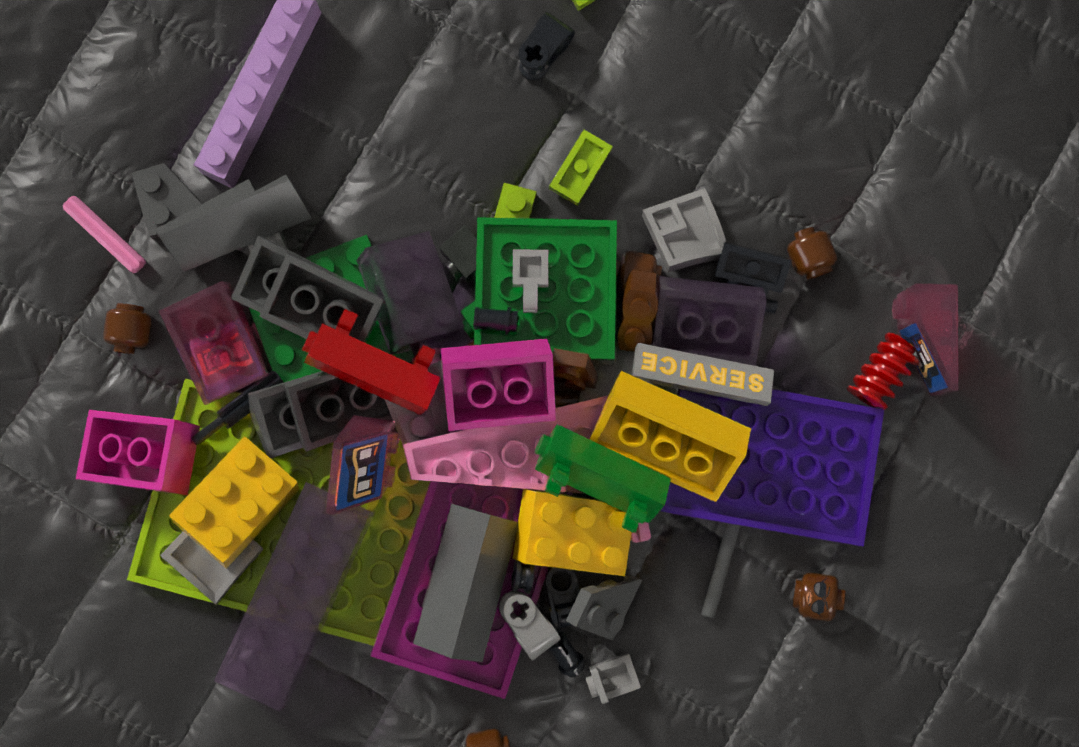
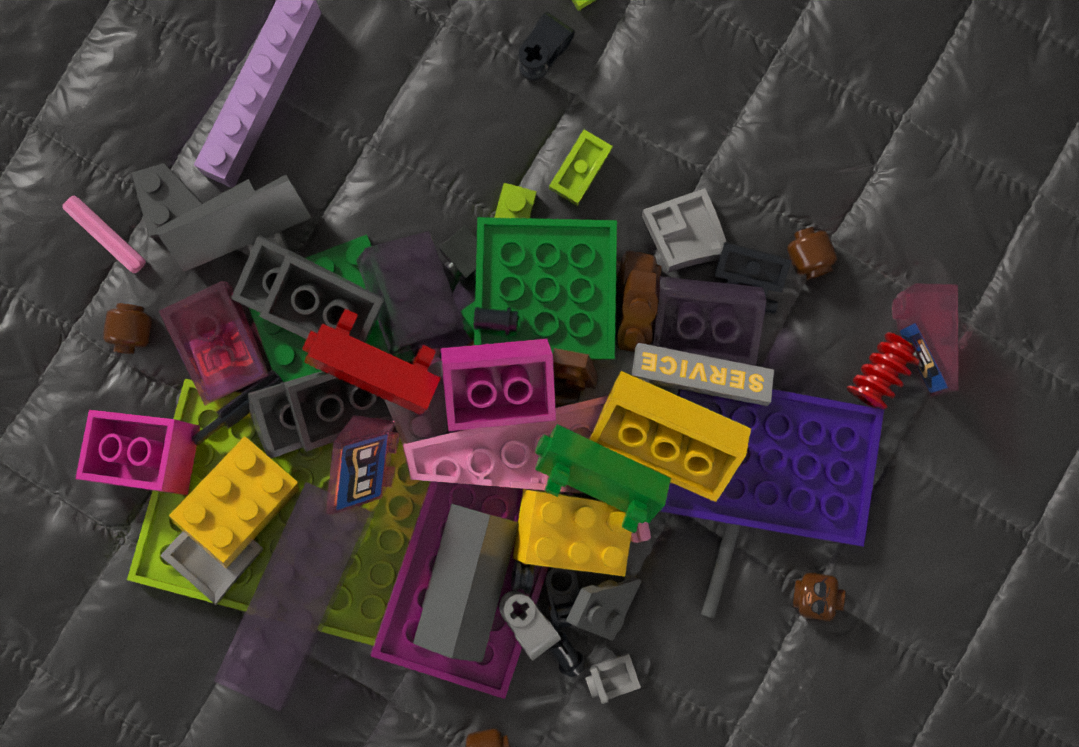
light grey plate [513,249,548,313] -> none

